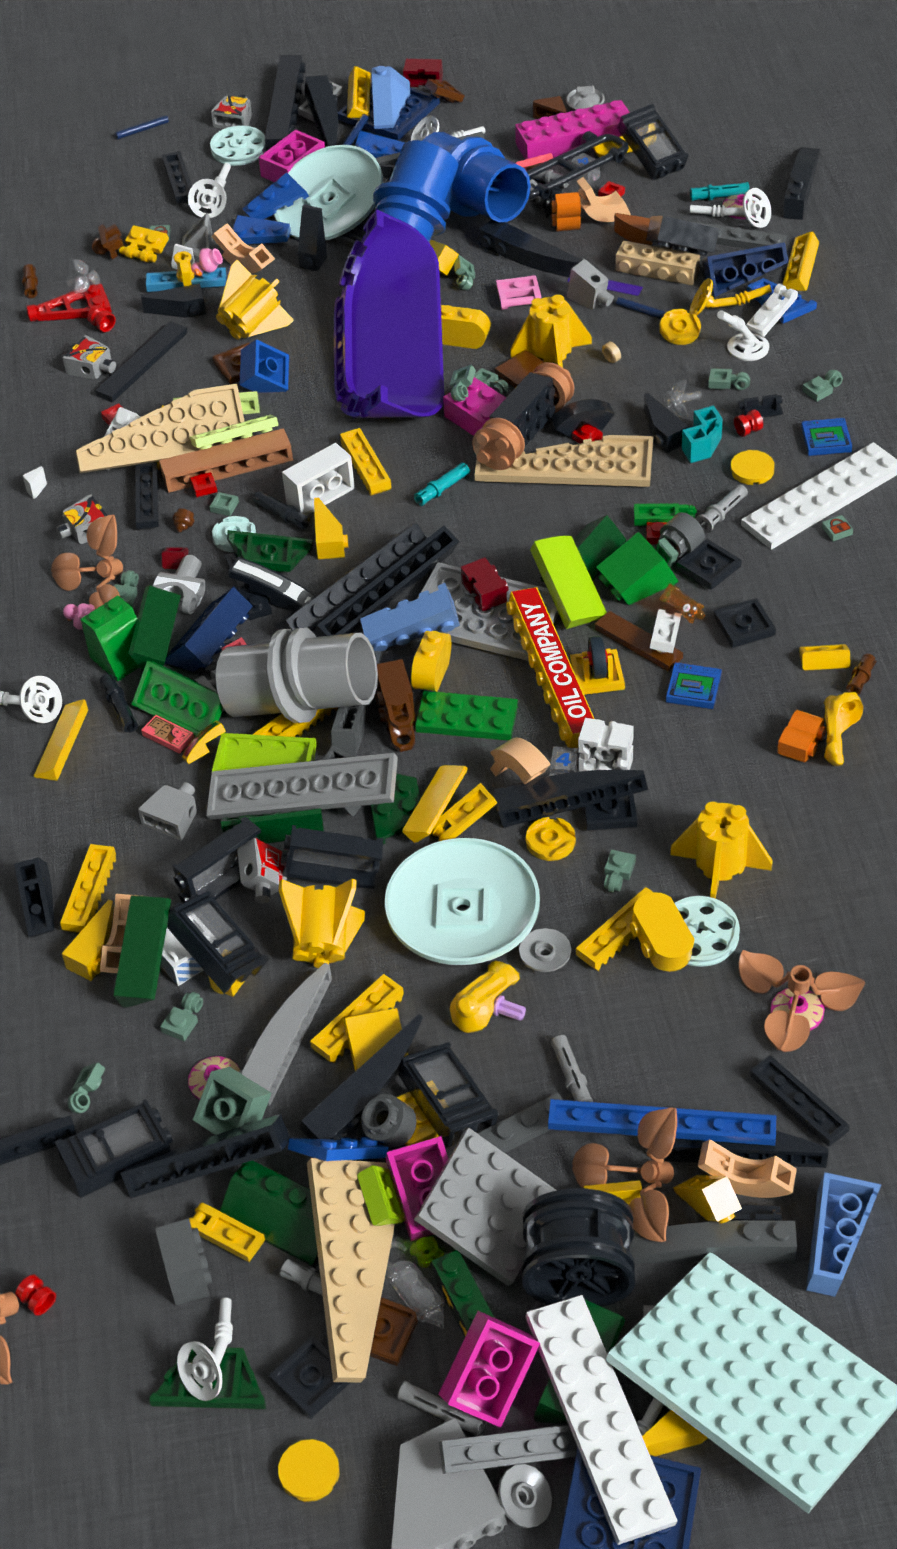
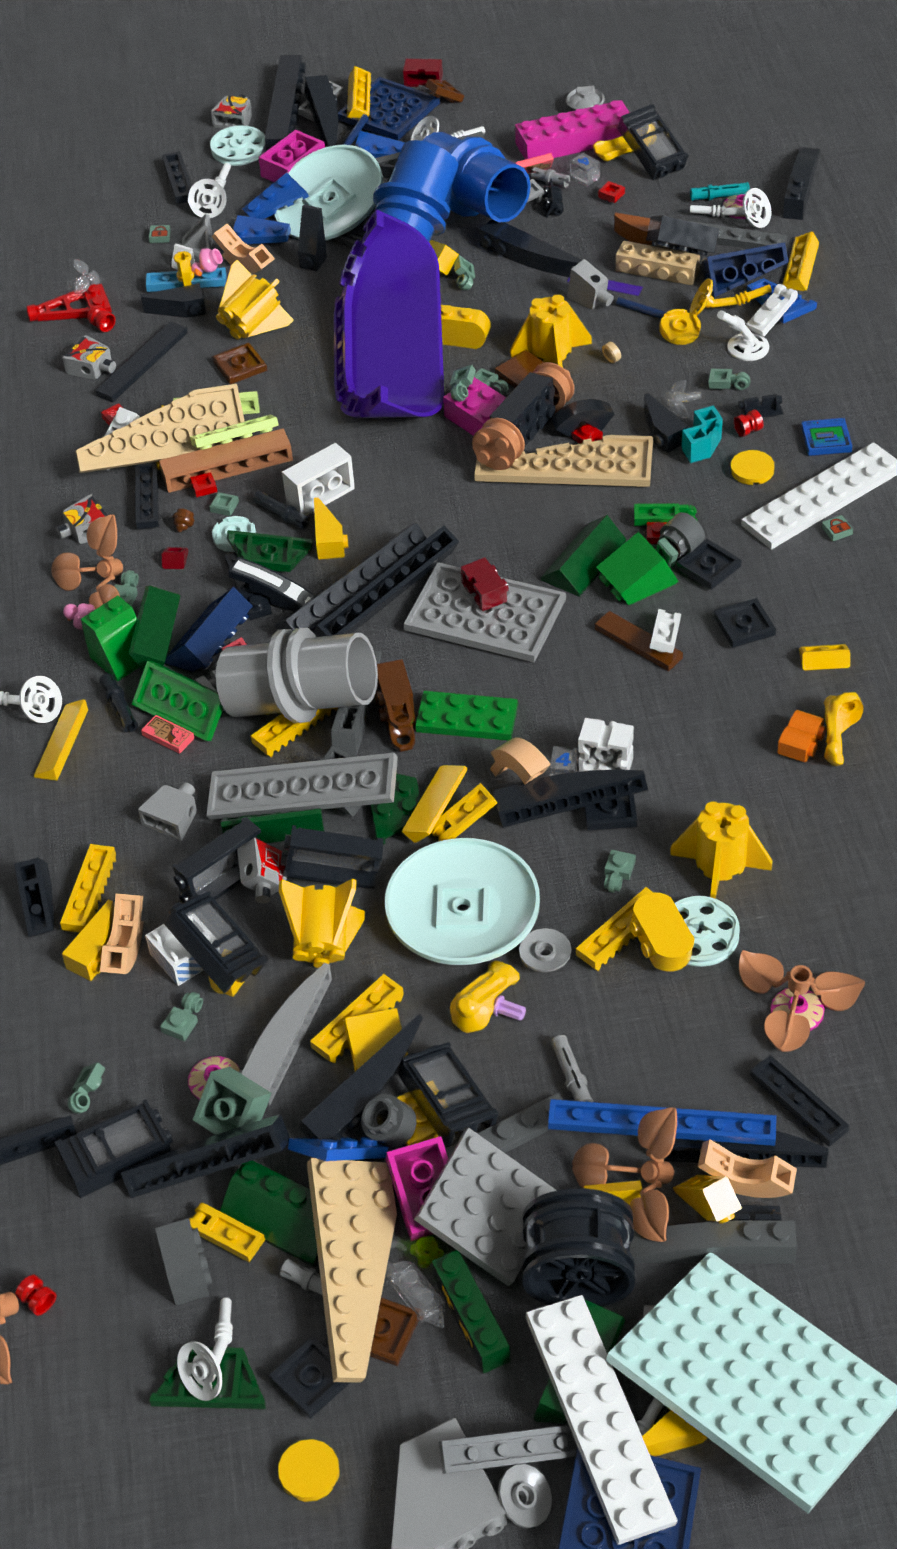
reddish brown pin [22,264,38,298] -> none
white slope [23,466,47,499] -> none
reddish brown hips [92,224,124,259] -> none
dark green slope [114,895,171,1008] -> none
dark blue bar [115,115,169,139] -> none
yellow plate [119,225,169,262] -> none
light grey connector [153,555,205,614] -> none
yellow slope [182,720,226,764] -> none
lime slope [211,733,316,773] -> none
blue slope [240,339,289,393] -> none
yellow gear [340,428,391,496] -> none
lime slope [357,1165,405,1226] -> none
medium blue wedge [360,583,460,651] -> none
medium blue wedge [372,66,410,129] -> none
light grey pin [398,1381,486,1437] -> none
yellow brick [411,631,451,692] -> none
teal pin [414,462,470,506] -> none
dark pink brick [439,1311,540,1428] -> none
bright pink plate [496,275,541,310] -> none
brick [506,587,594,750] -> none
black bar [526,131,629,199] -> none
yellow tile [526,817,576,861] -> none
lime slope [530,536,607,629] -> none
reddish brown slope [533,96,566,119] -> none
orange brick [551,192,581,232] -> none
yellow plate [570,636,625,695] -> none
light nougat arch [577,177,631,222] -> none
clear orange animal [659,584,705,623] -> none
blue tile [666,662,722,709] -> none
light grey pin [696,484,748,533] -> none
sand green plate [802,370,843,402] -> none
medium blue wedge [806,1172,881,1297] -> none
reddish brown pin [846,653,877,695] -> none

